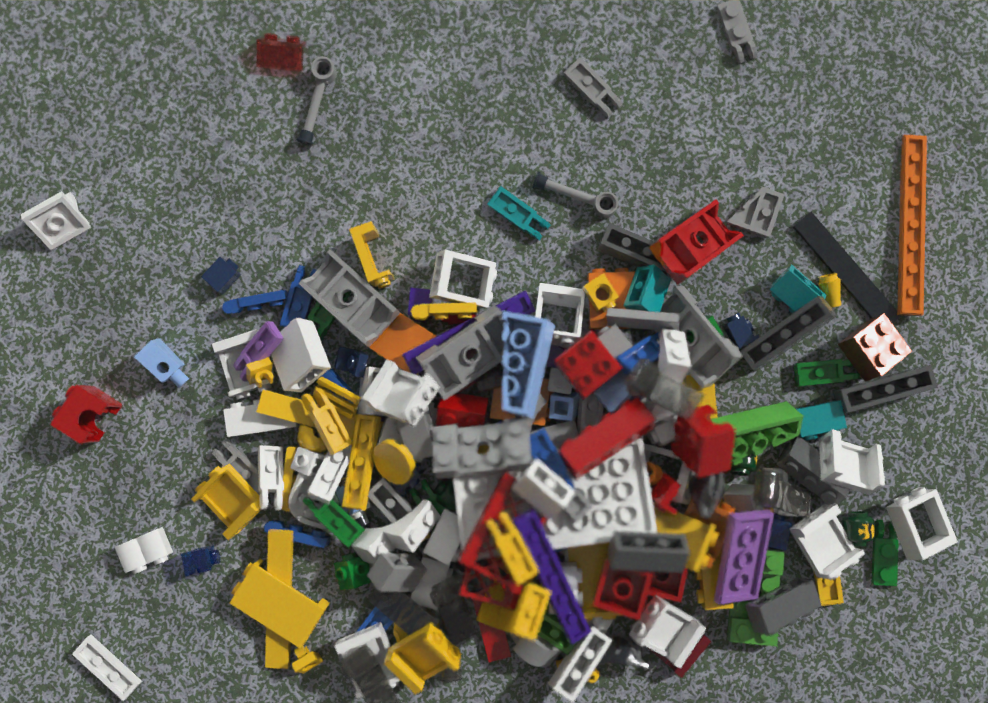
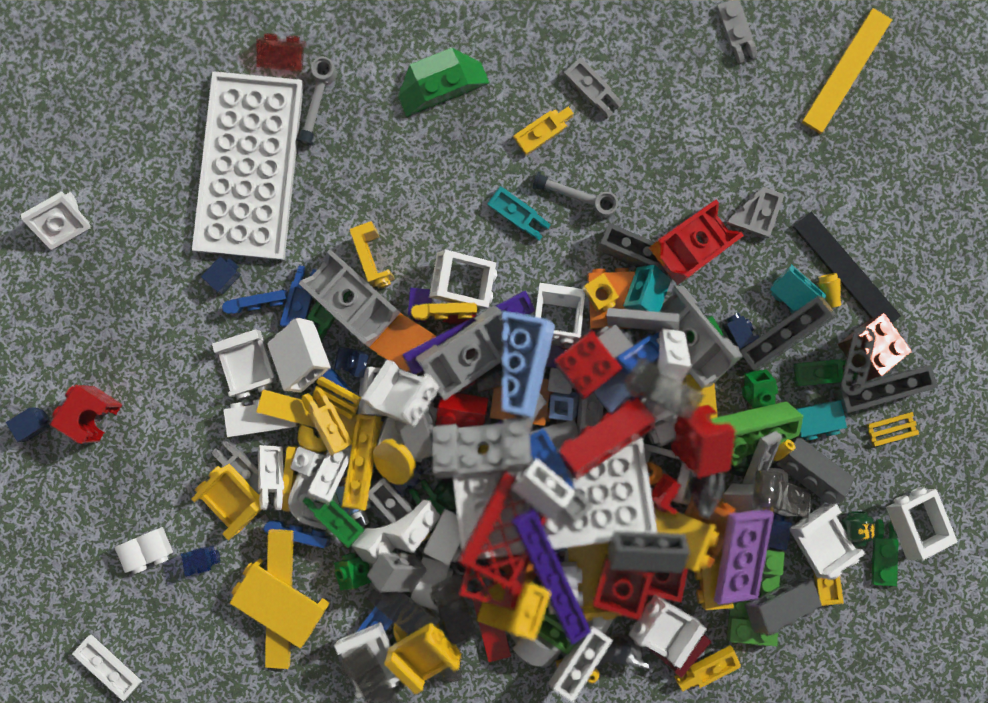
light blue torso [134,338,189,388] -> none
medium lavender hinge [233,321,284,382] -> none
yellow tile [246,357,273,388] -> none
yellow tile [292,646,323,674] -> none
yellow hinge [486,512,539,585] -> none
white panel [819,429,885,495] -> none
orange tile [897,135,927,316] -> none
none -> dark blue brick [6,408,50,442]
none -> white plate [192,71,304,260]
none -> green wedge [398,47,490,117]
none -> yellow hinge [513,106,574,156]
none -> yellow hinge [674,645,741,692]
none -> green brick [742,369,778,408]
none -> light grey tile [742,431,782,488]
none -> yellow arm [773,440,795,461]
none -> yellow tile [801,8,892,134]
none -> dark grey beam [841,327,876,395]
none -> yellow tile [866,412,919,447]

